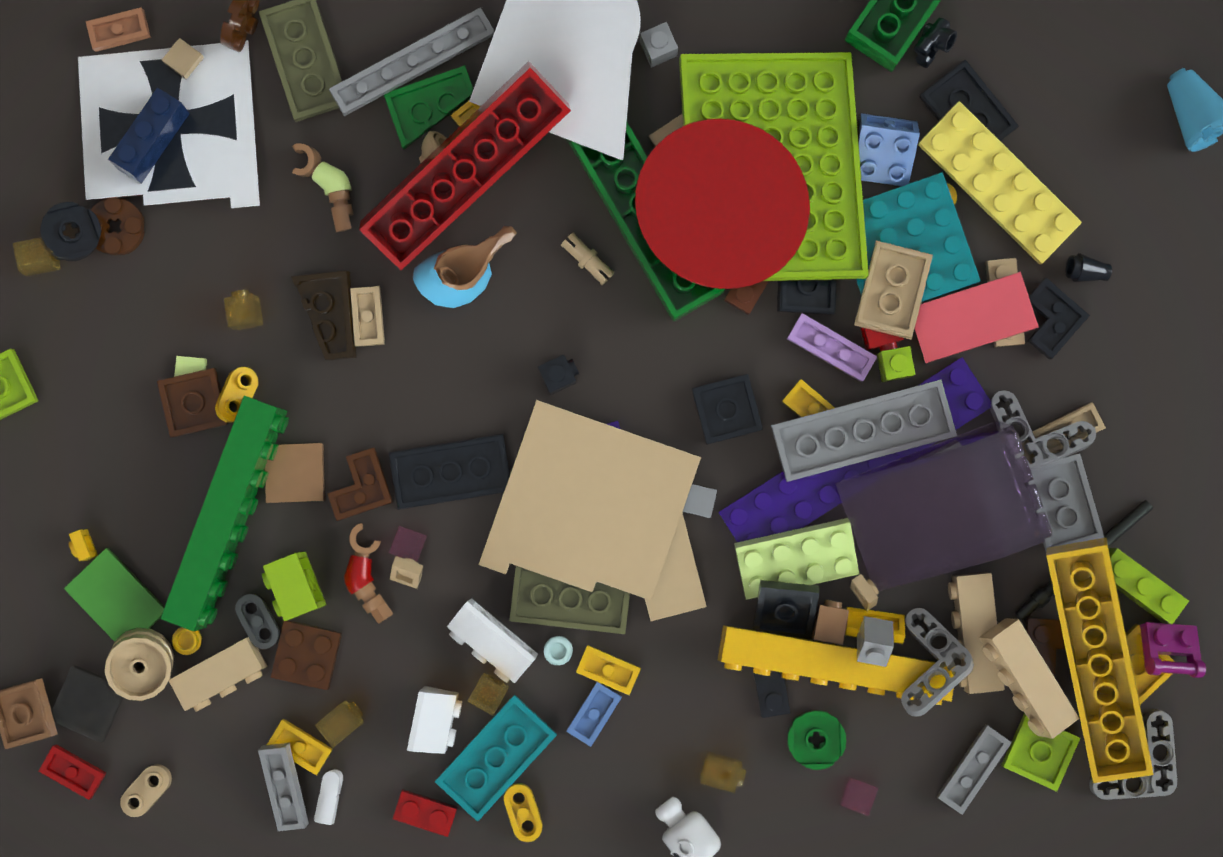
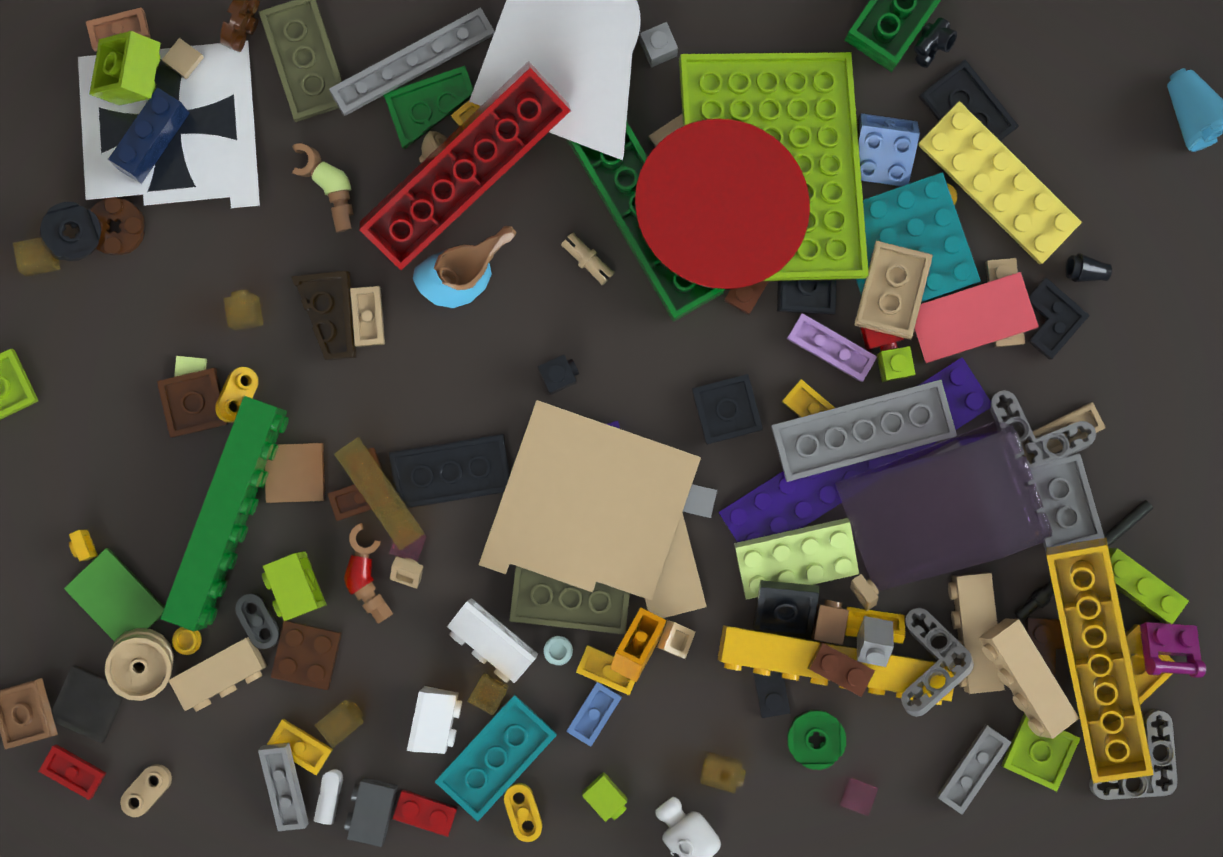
none -> lime brick [89,31,161,106]
none -> clear yellow plate [334,437,425,550]
none -> dark grey brick [344,777,398,847]
none -> lime brick [582,772,627,822]
none -> light orange brick [610,607,667,682]
none -> tan plate [657,620,695,659]
none -> copper plate [808,642,875,697]

